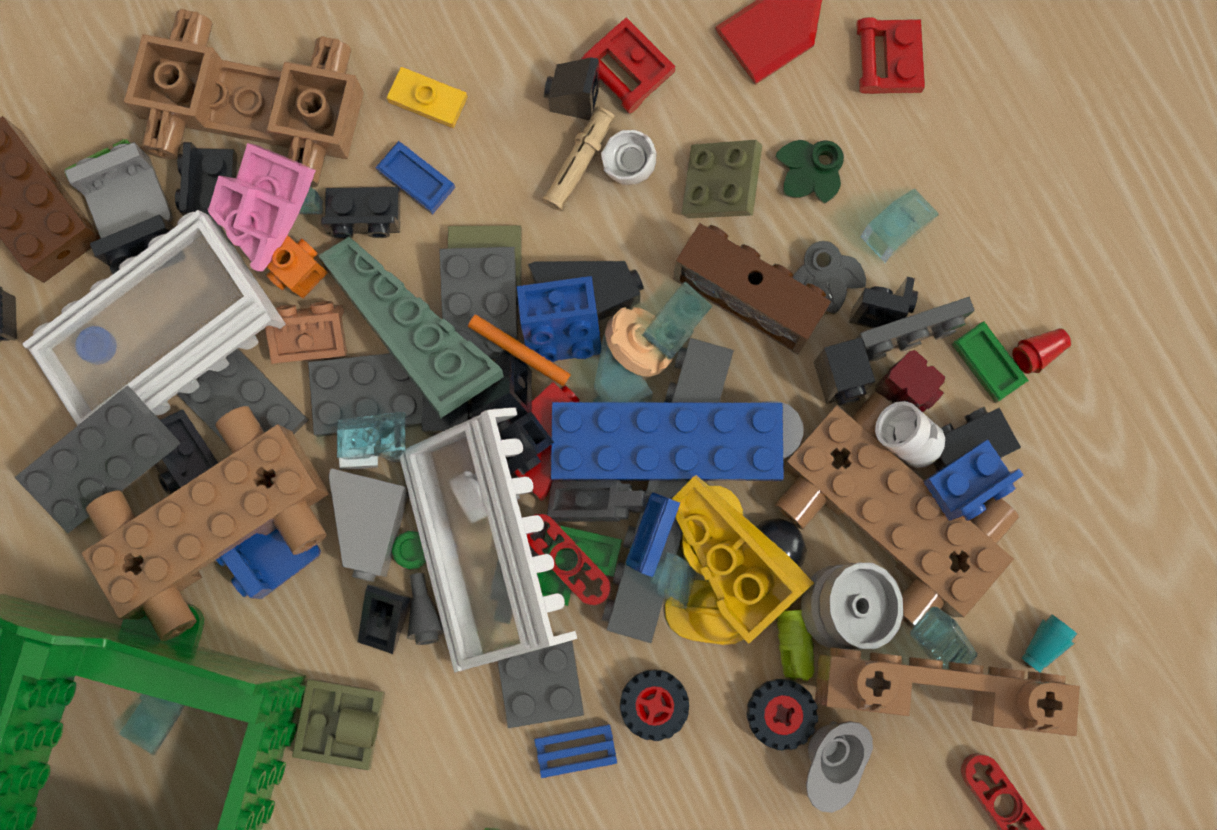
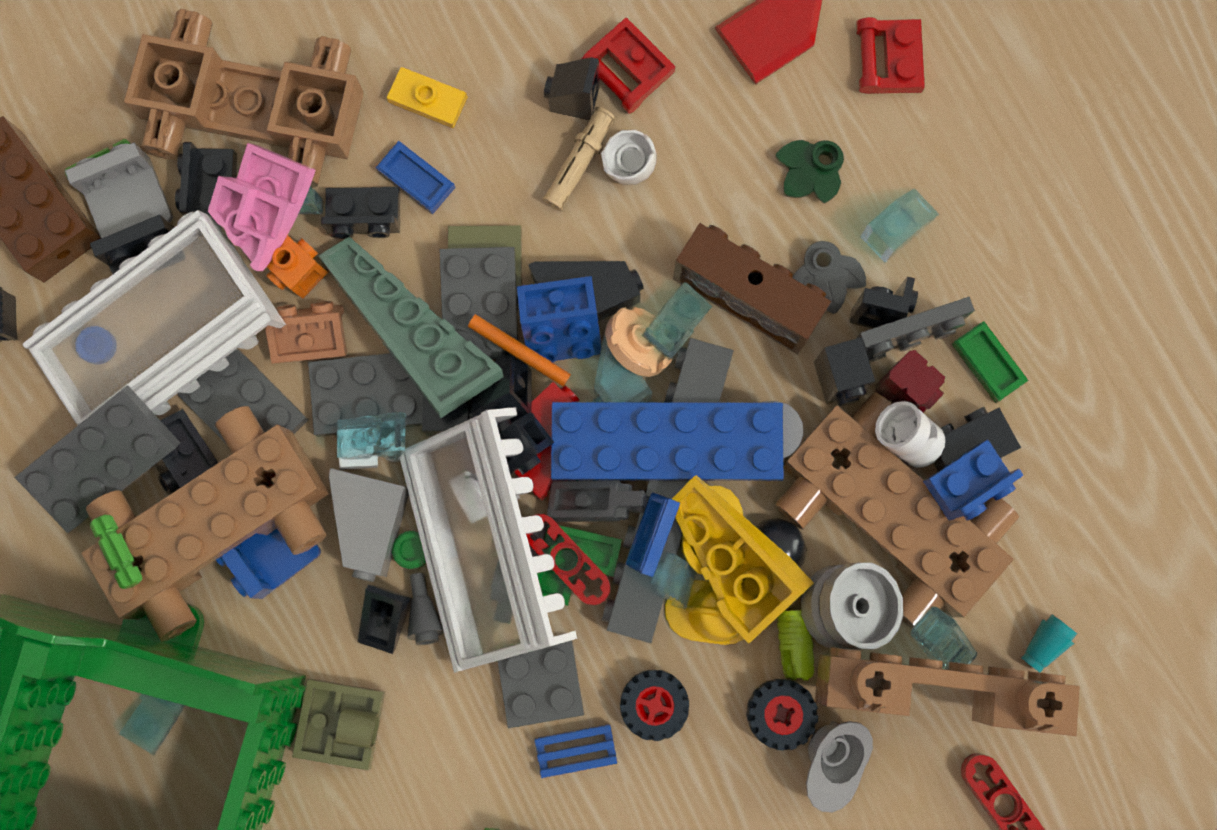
olive plate [682,140,762,218] -> none
red cone [1012,328,1071,374] -> none
none -> bright green axle [90,514,142,589]

